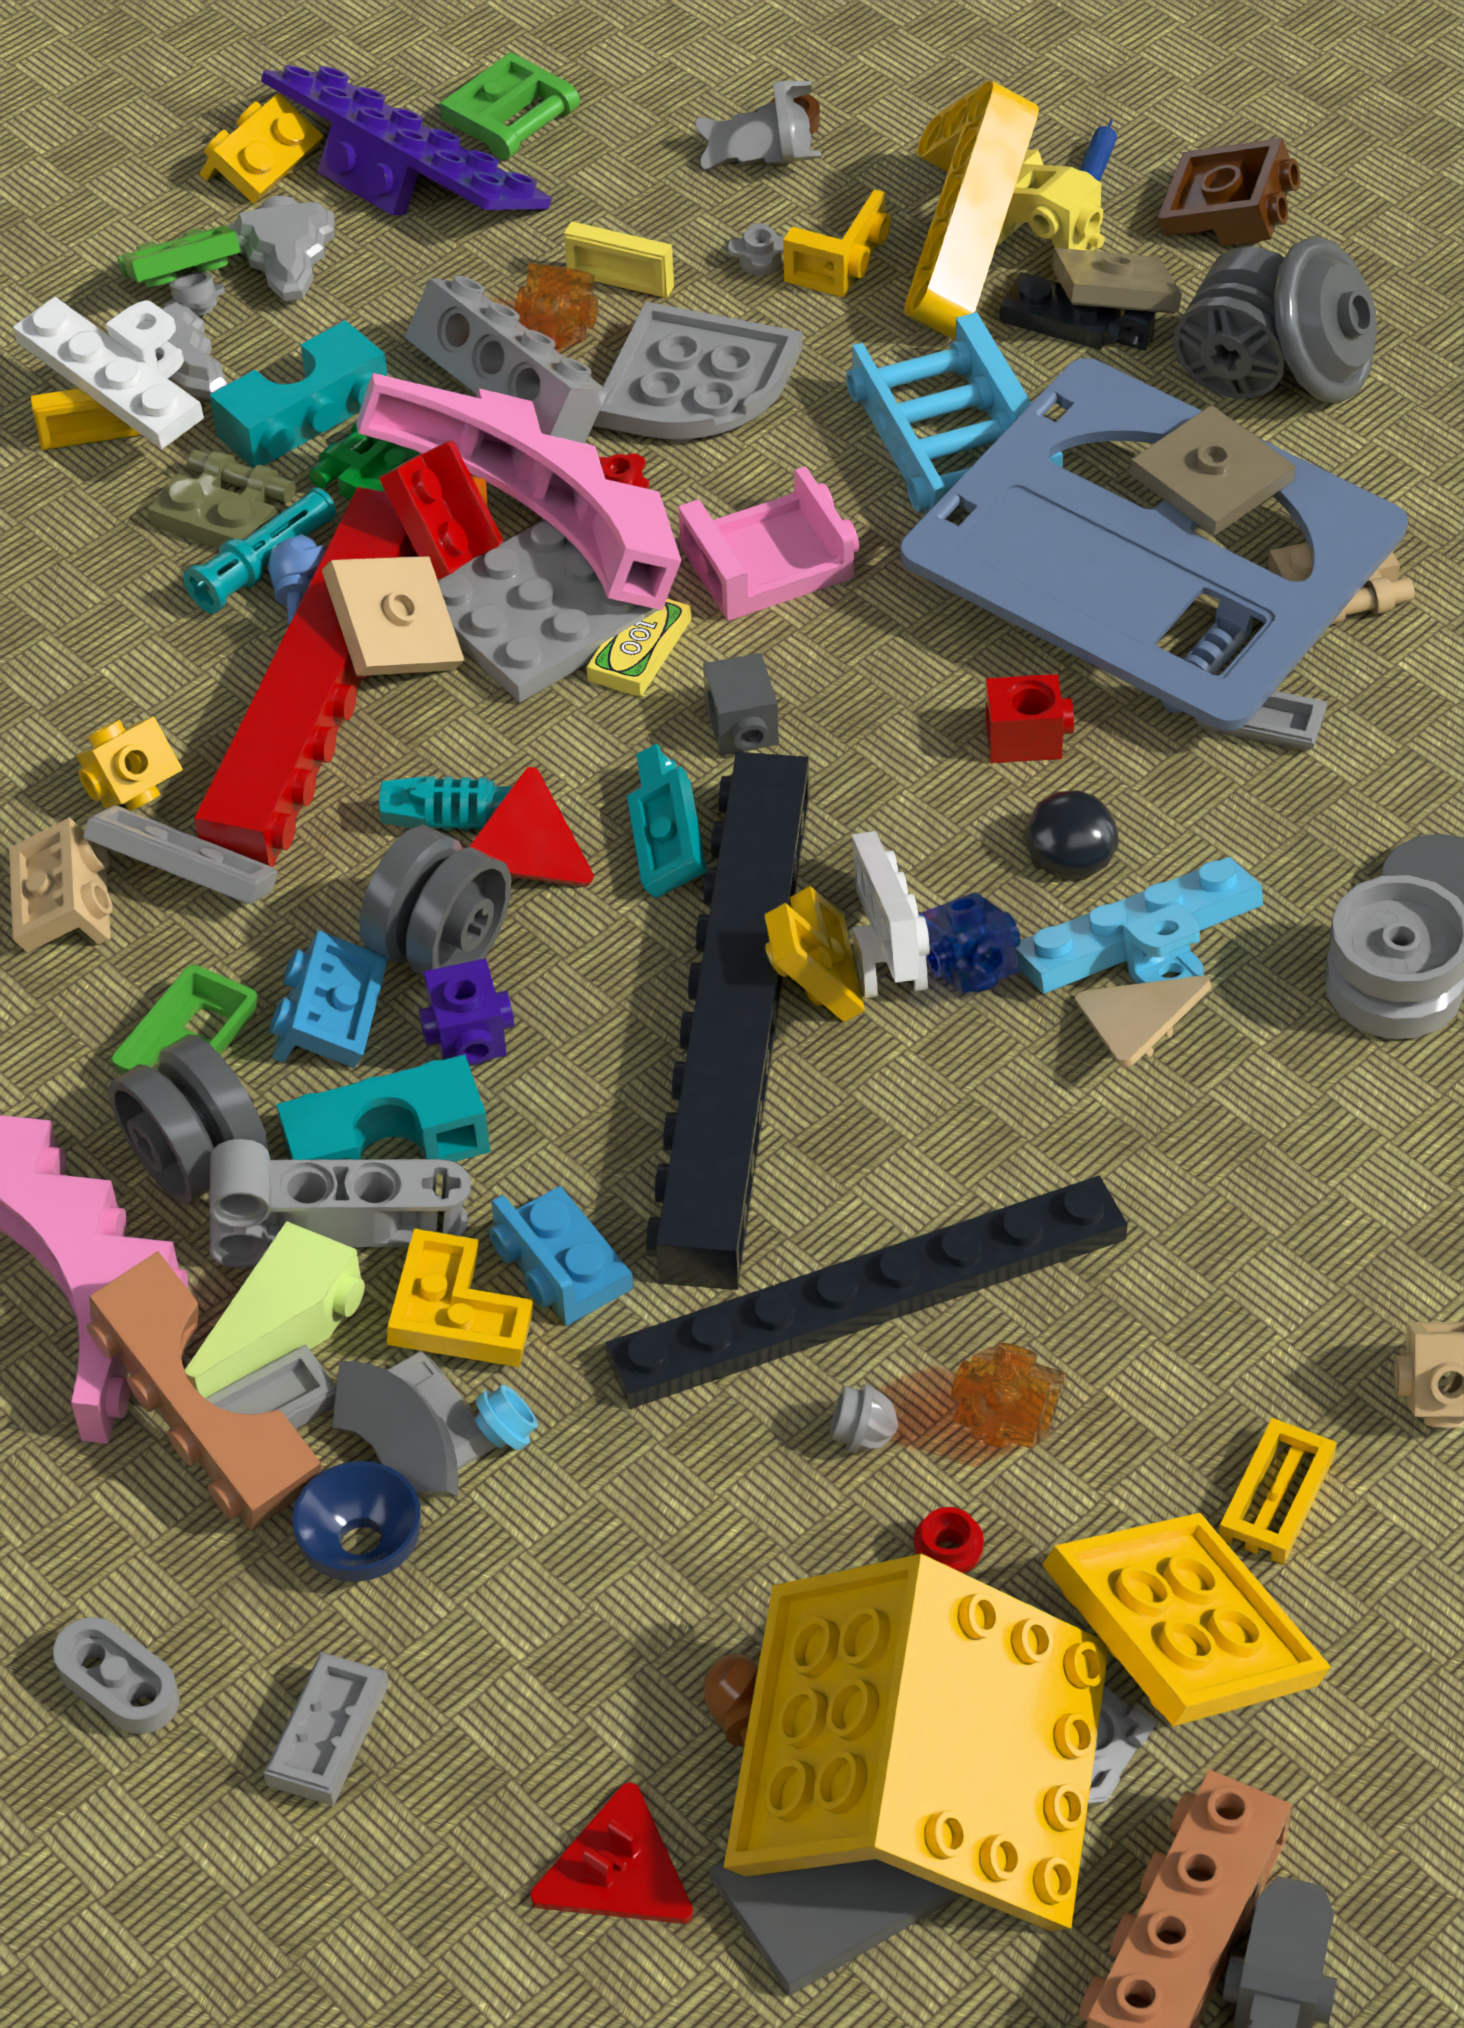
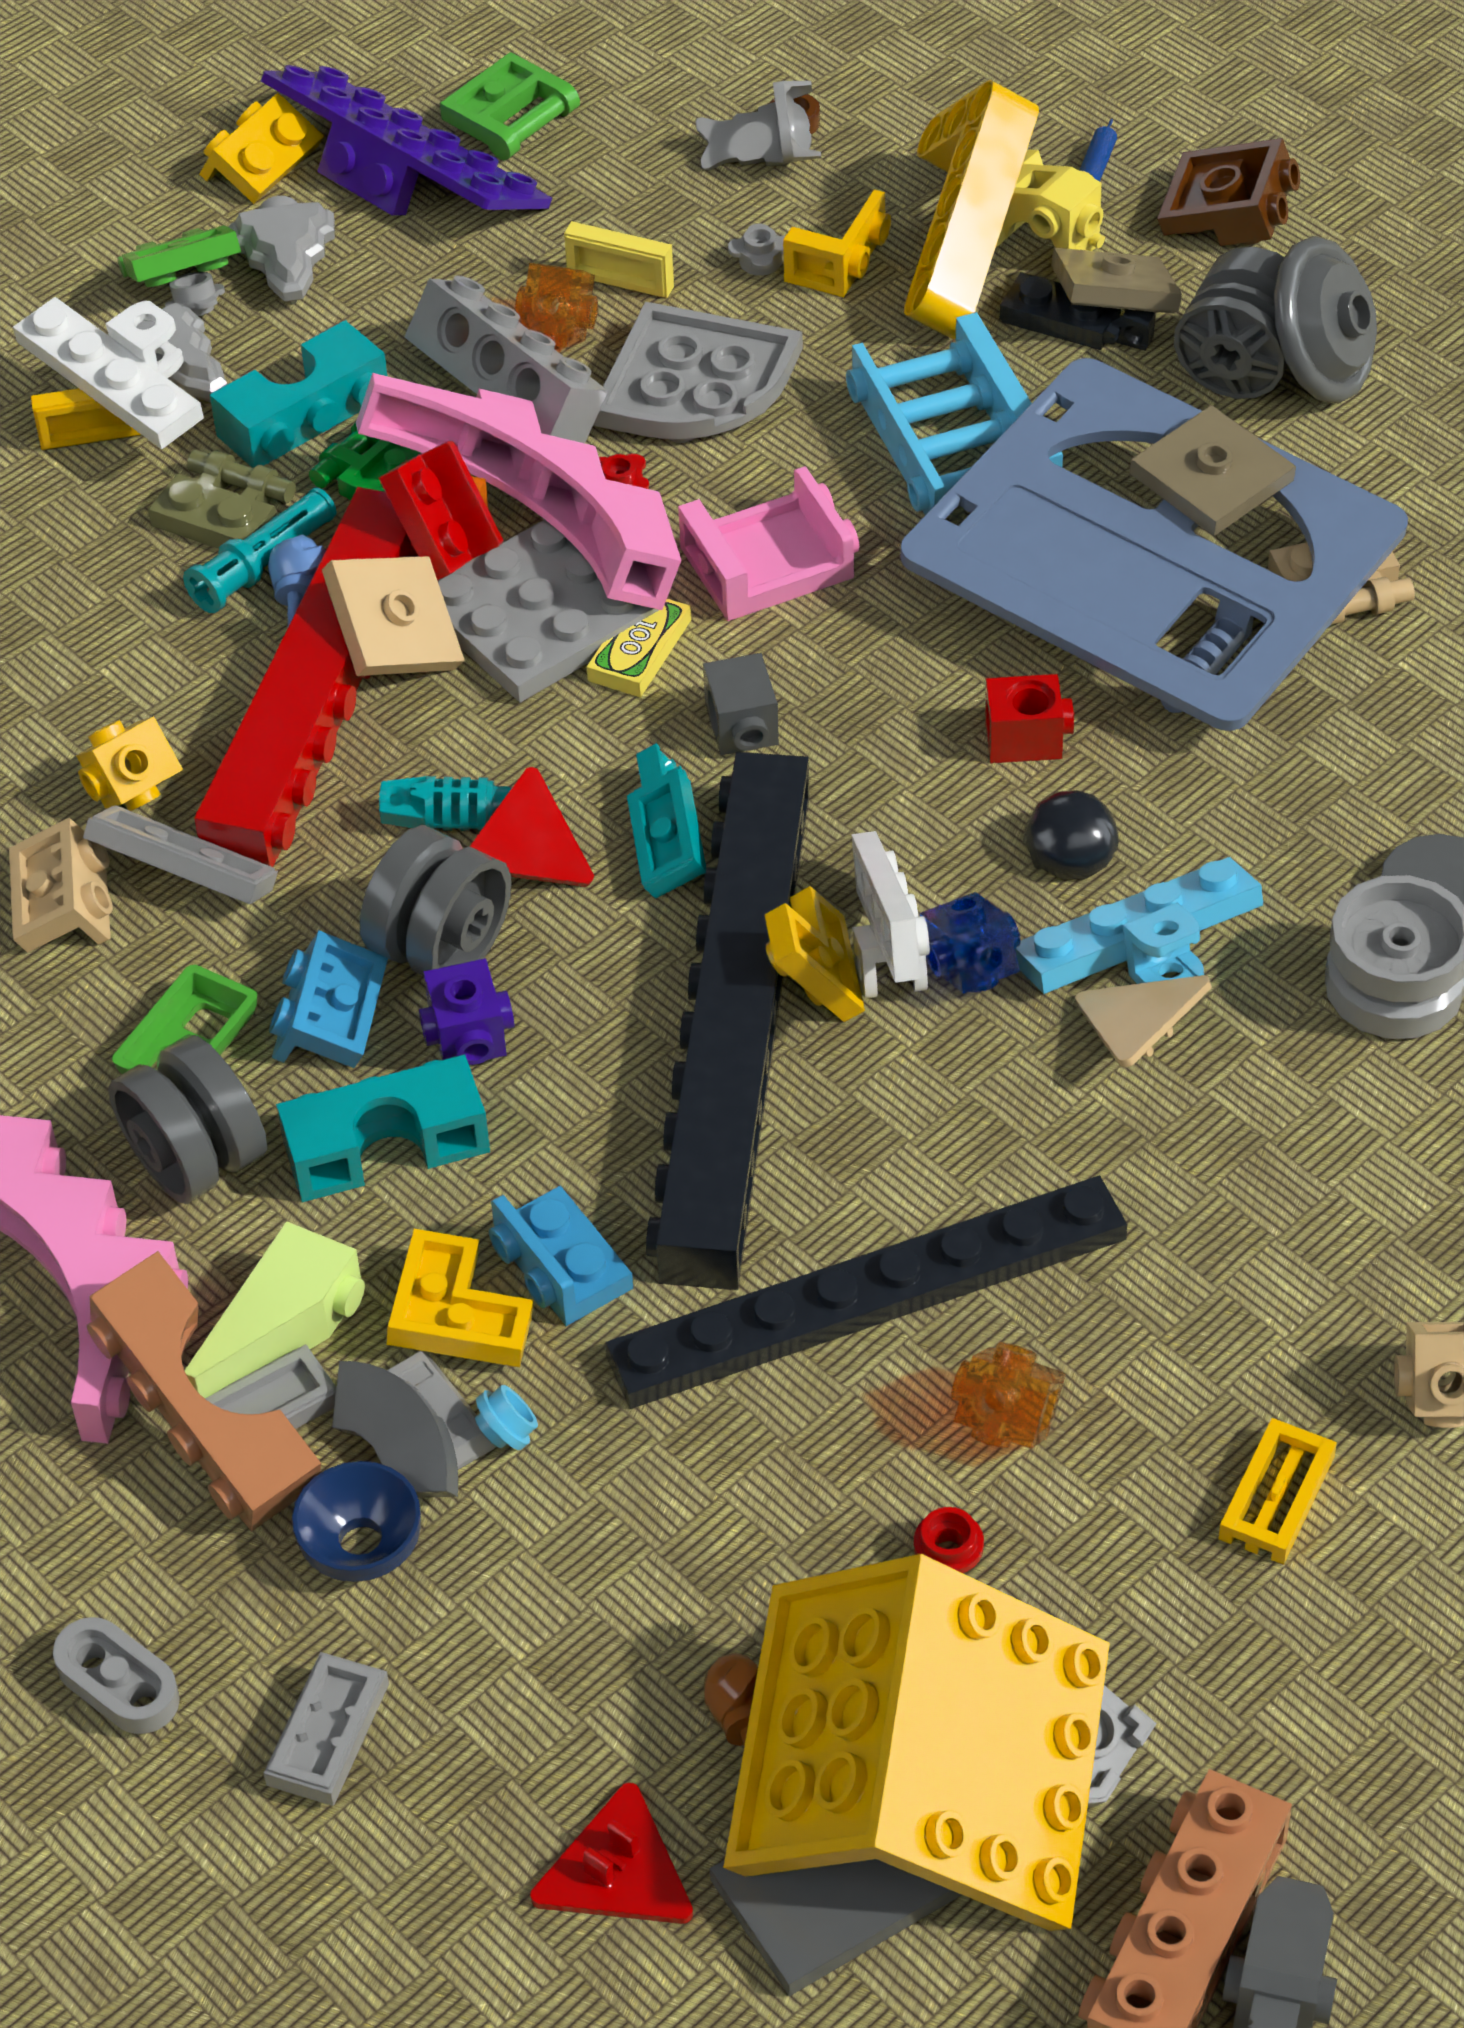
light grey piece [209,1139,471,1268] -> none
light grey plate [830,1384,898,1453] -> none
yellow plate [1042,1513,1331,1727] -> none
light grey tile [1196,691,1328,751] -> none

